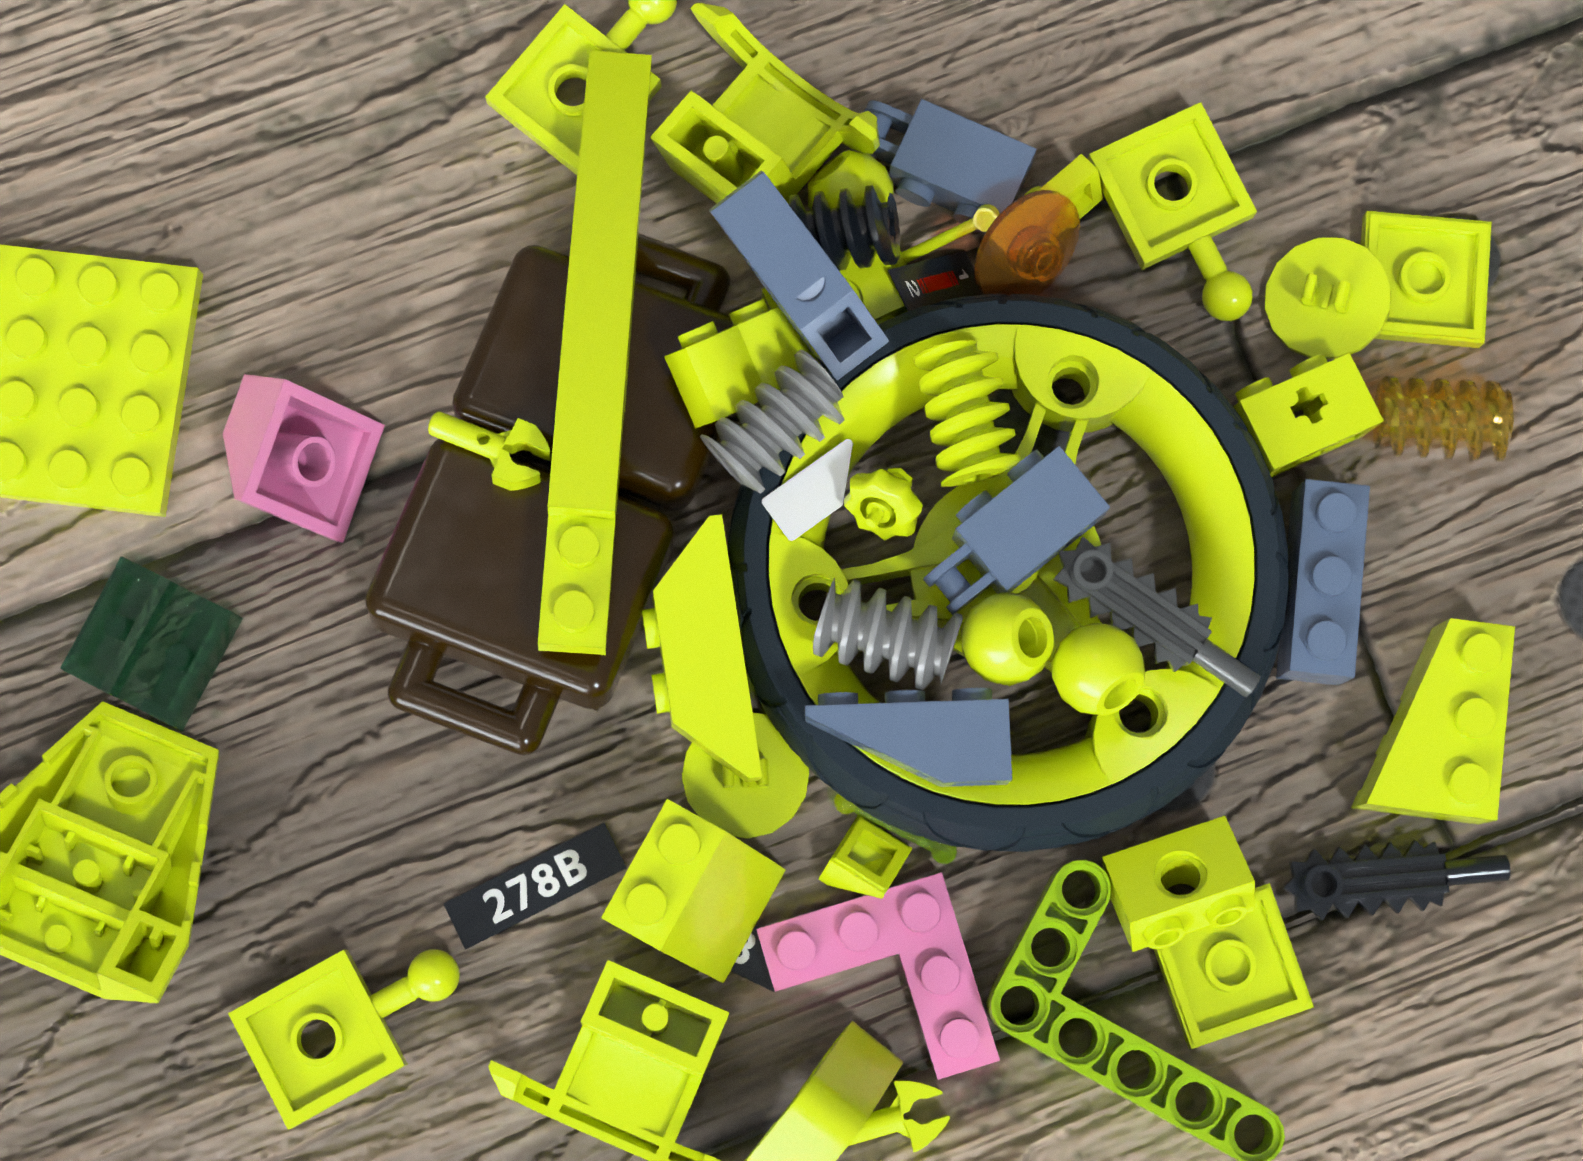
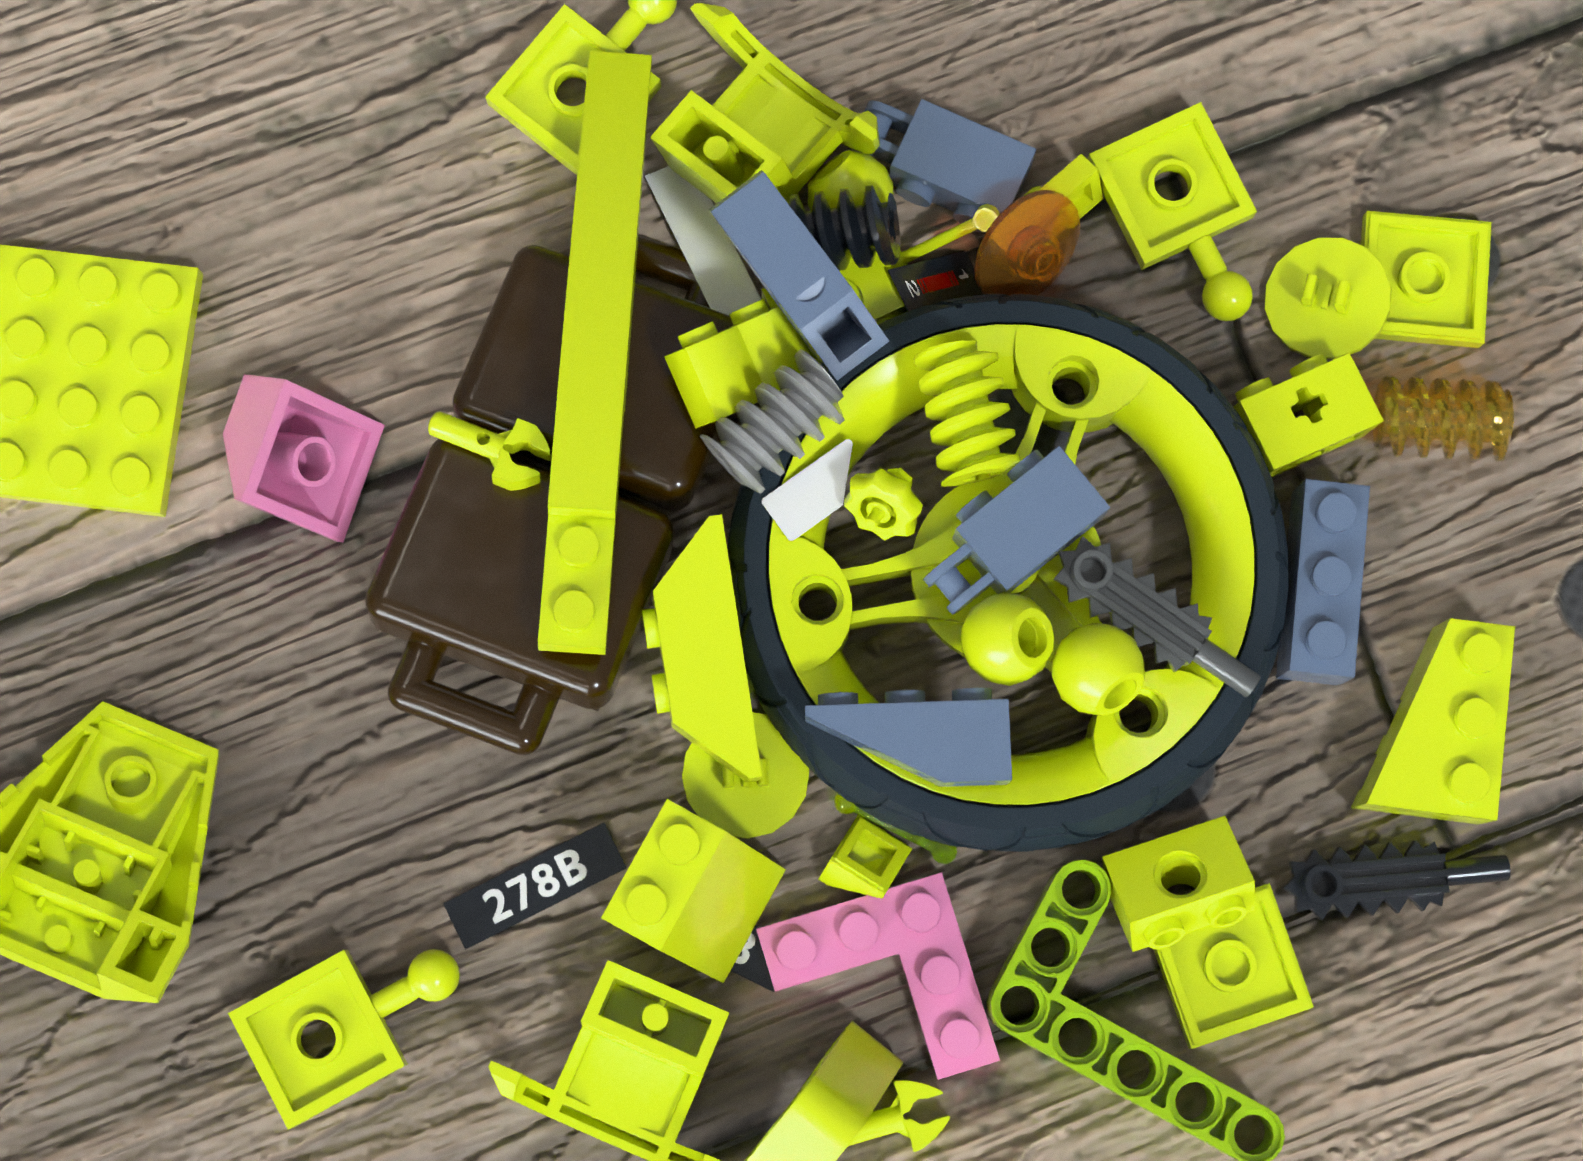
clear green slope [60,556,243,731] -> none
light grey piece [813,578,962,691] -> none
none -> white sticker [645,166,761,315]

